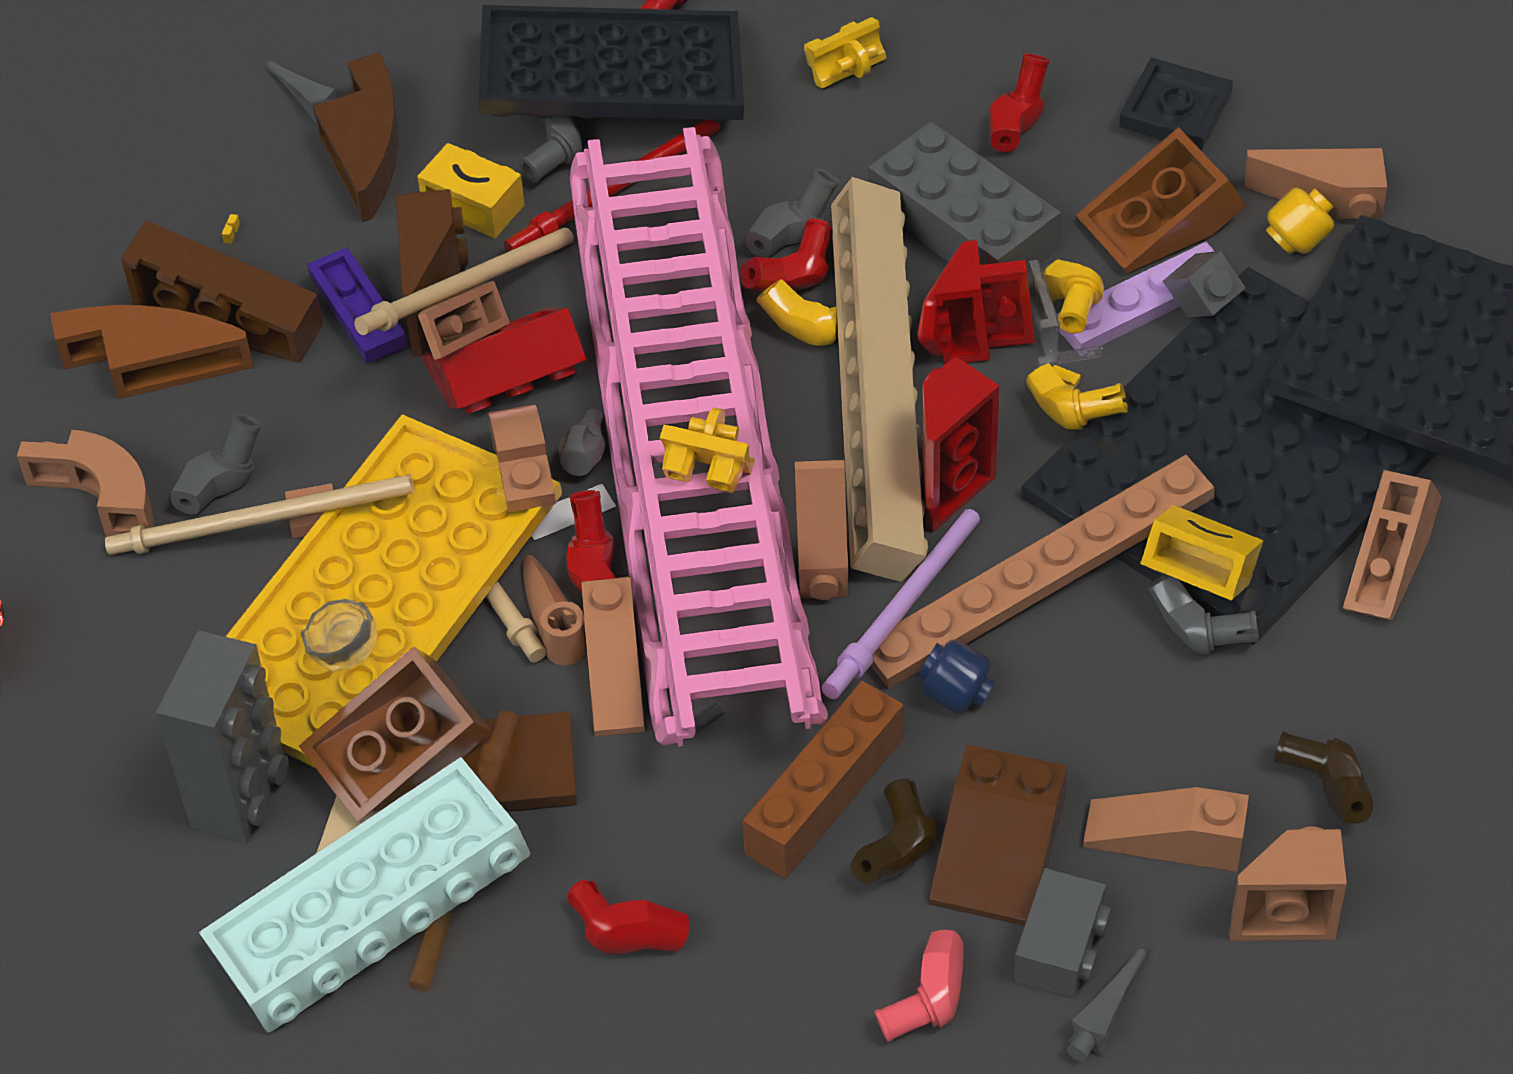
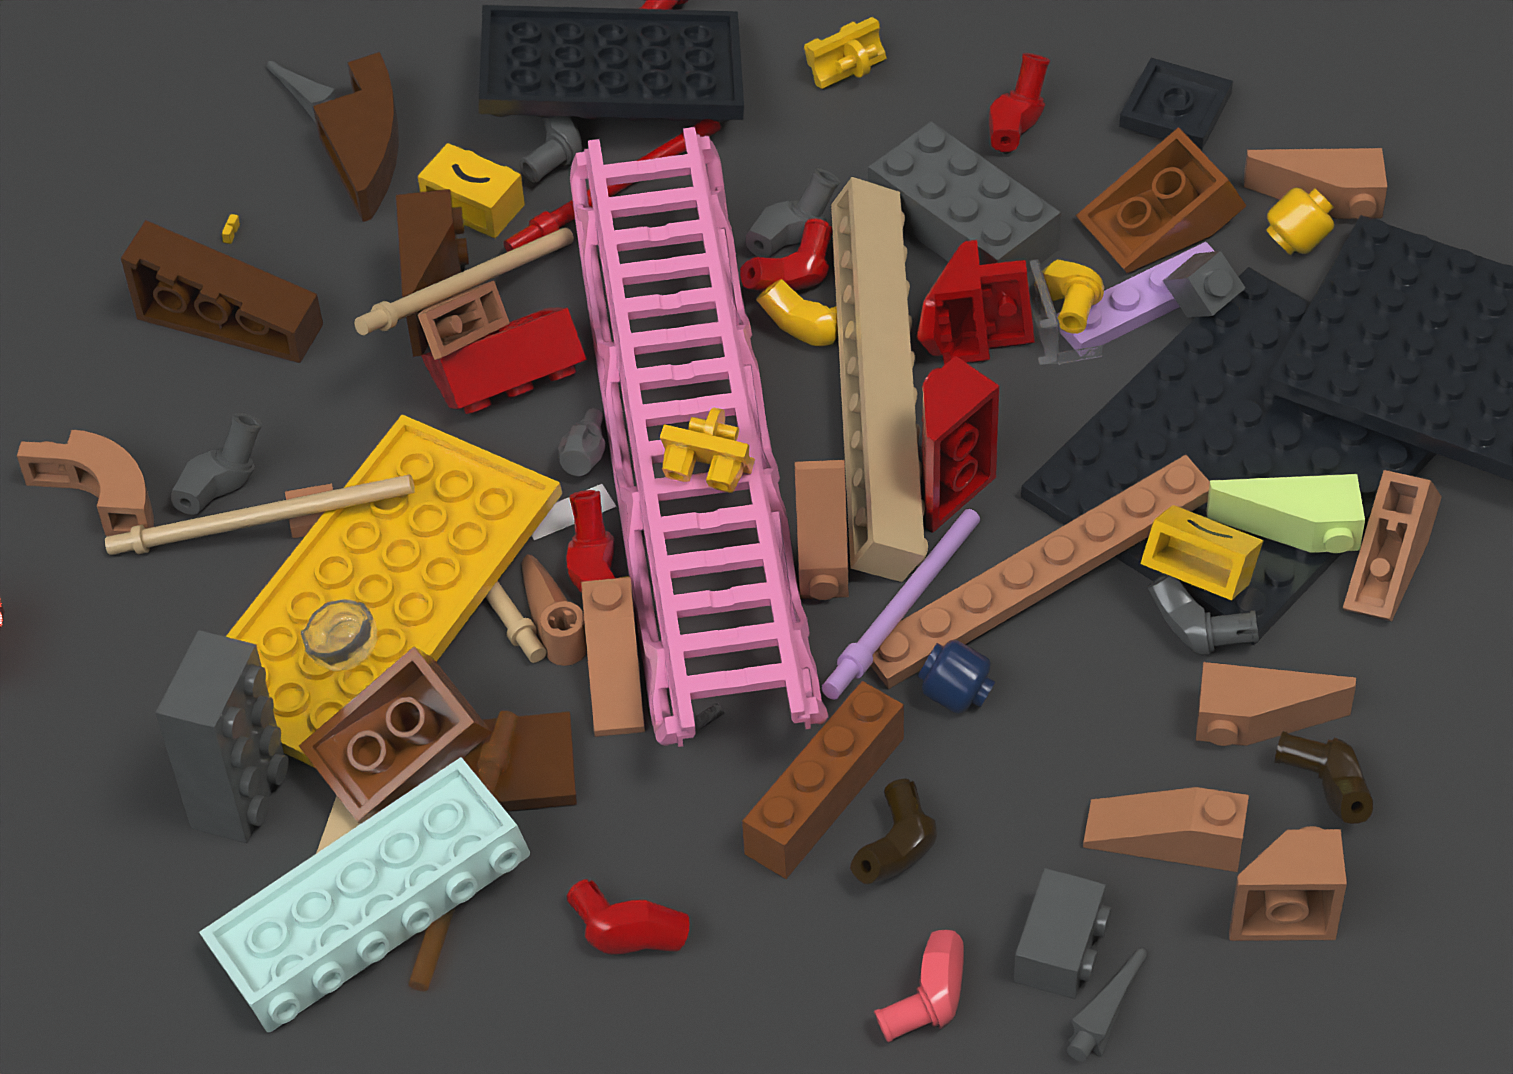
dark orange slope [50,305,254,399] -> none
dark purple plate [307,247,408,364] -> none
nougat arch [488,404,556,513] -> none
reddish brown slope [929,744,1068,926] -> none
yellow arm [1026,363,1128,430] -> none
yellow piece [1053,365,1081,388] -> none
none -> nougat slope [1196,662,1356,746]
none -> yellowish green slope [1207,474,1365,553]

